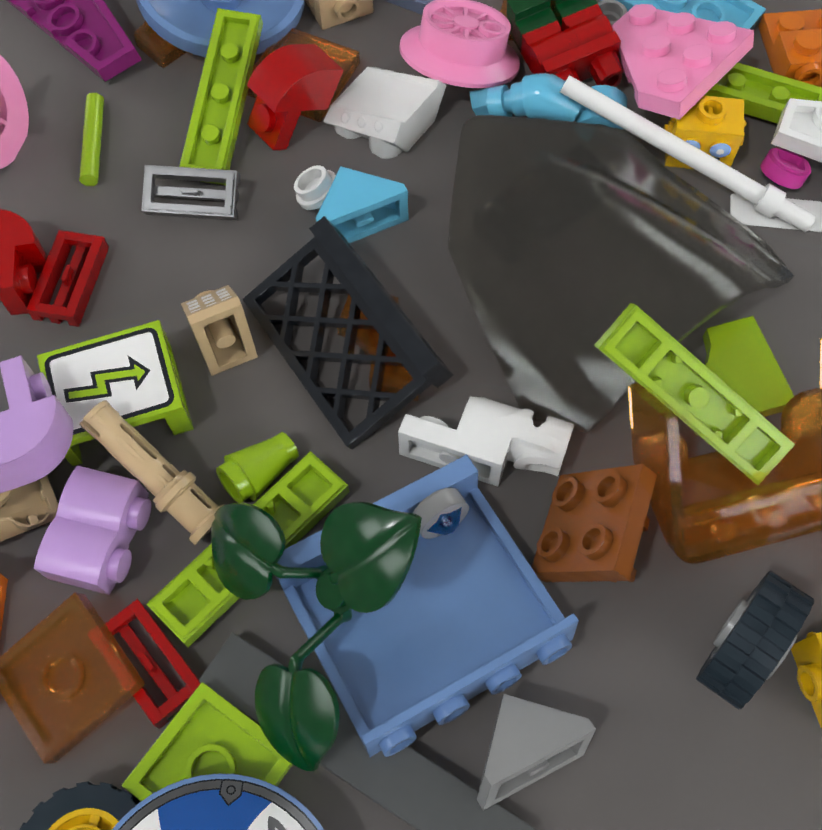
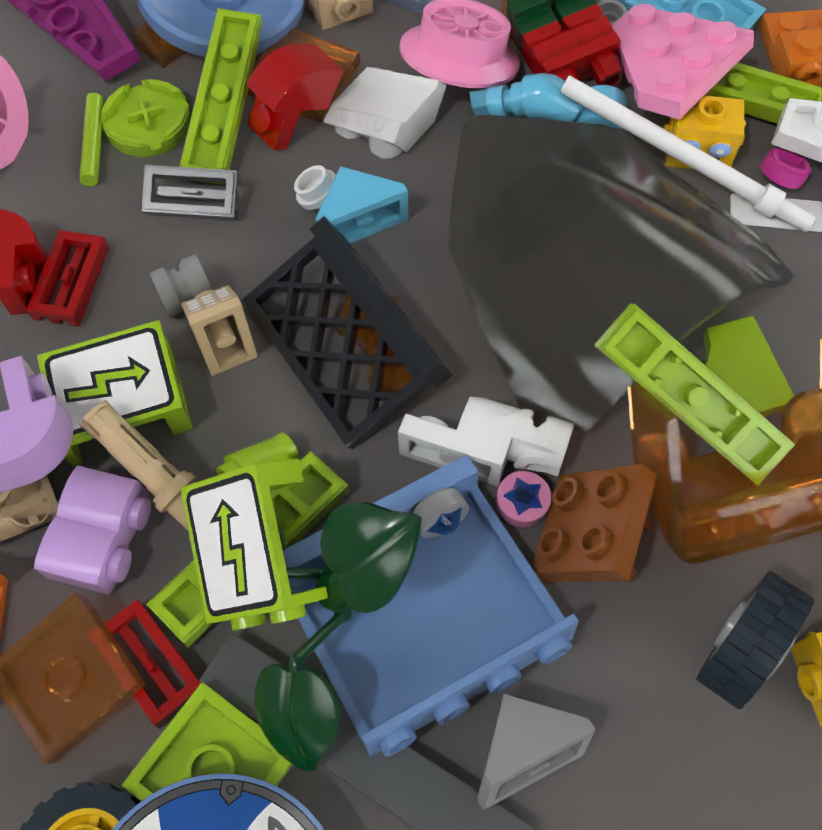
none -> lime tile [101,79,191,158]
none -> light grey wheel [149,254,212,318]
none -> panel [180,458,328,631]
none -> bright pink tile [496,471,551,528]

